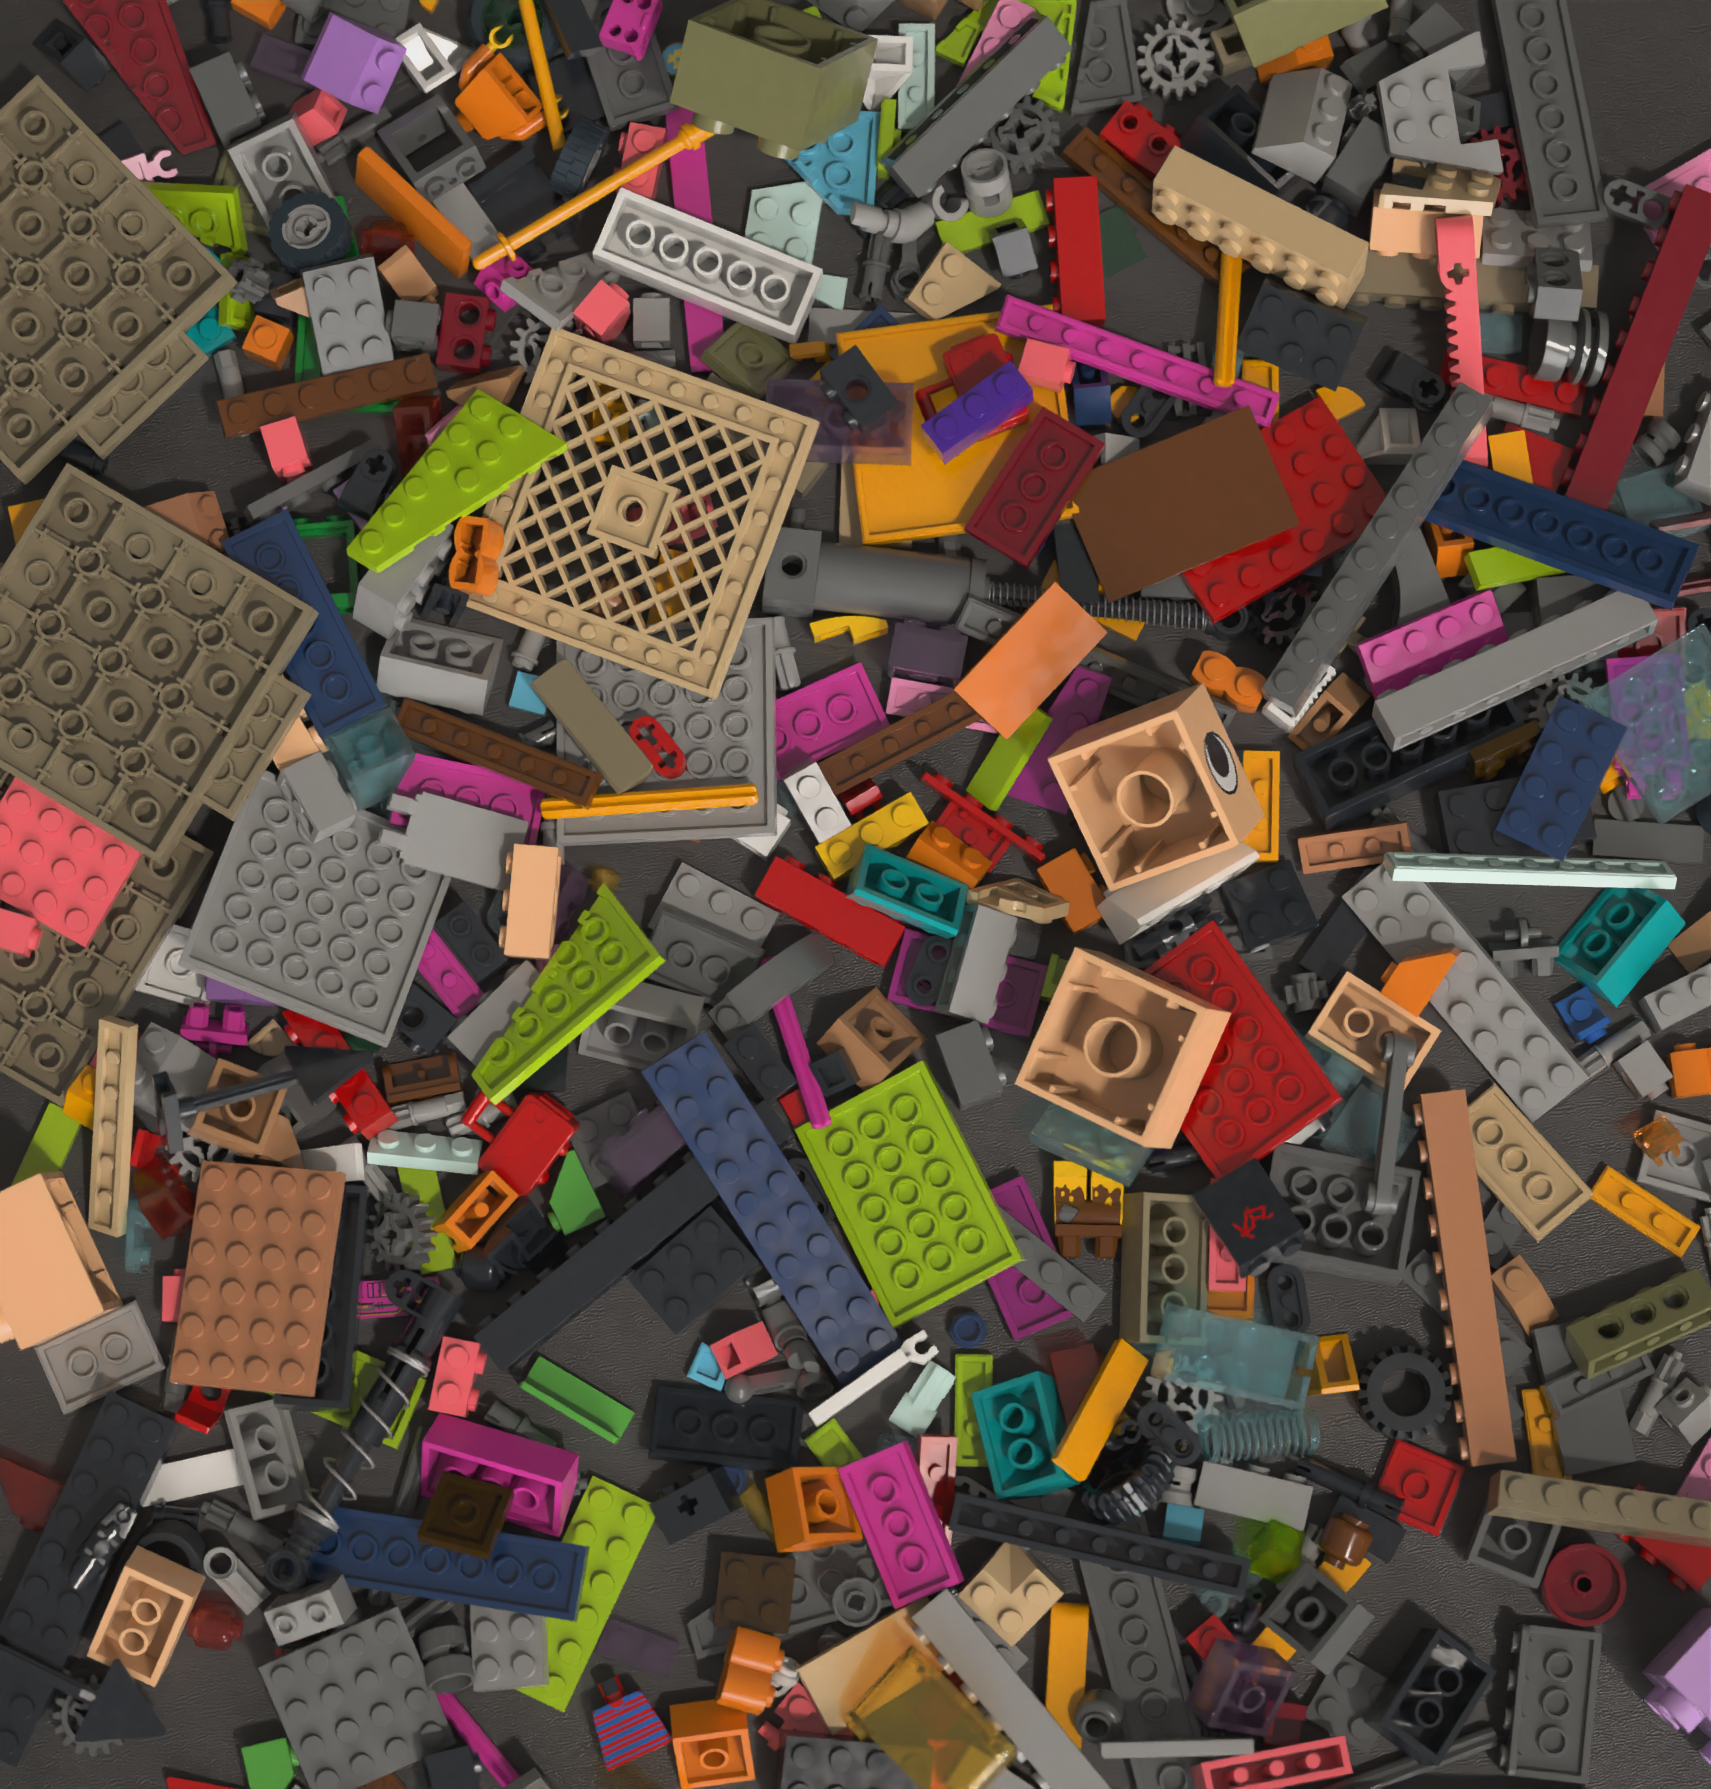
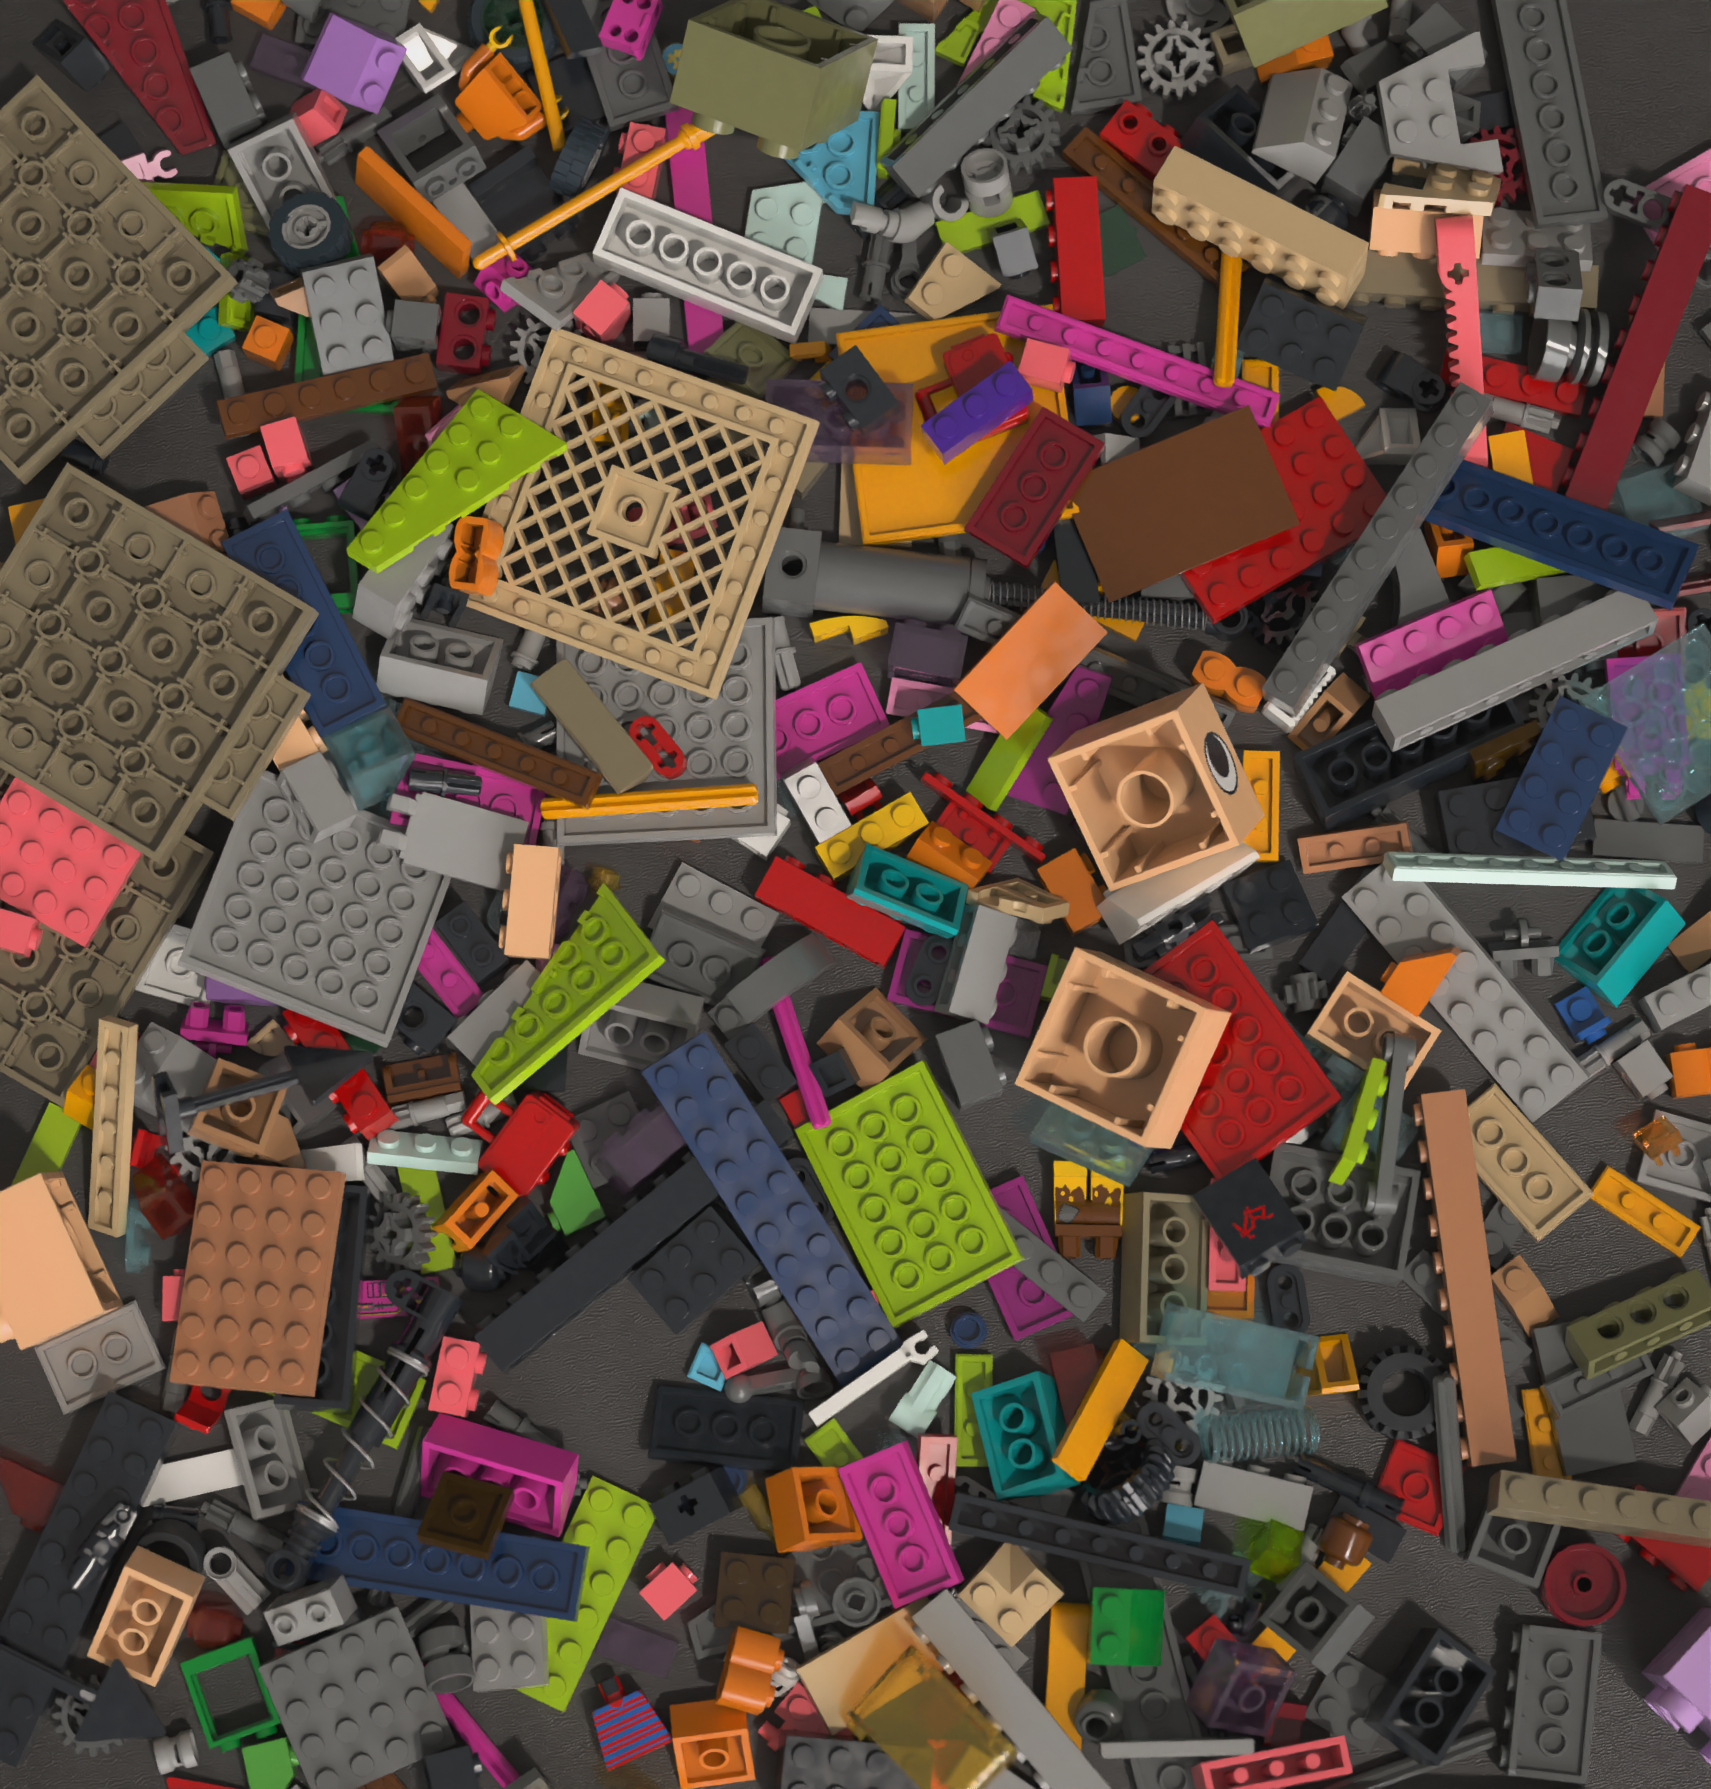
bright green panel [519,1356,635,1445] -> none
none -> light grey wheel [153,1729,199,1774]
none -> green window [180,1637,282,1753]
none -> coral brick [226,445,278,500]
none -> black axle [407,766,482,797]
none -> coral brick [639,1562,699,1621]
none -> black piece [646,332,749,385]
none -> dark grey piece [792,1579,820,1663]
none -> teal brick [911,704,966,746]
none -> green slope [1086,1586,1165,1666]
none -> lime wing [1328,1057,1389,1185]
none -> dark grey axle [1433,1374,1468,1553]

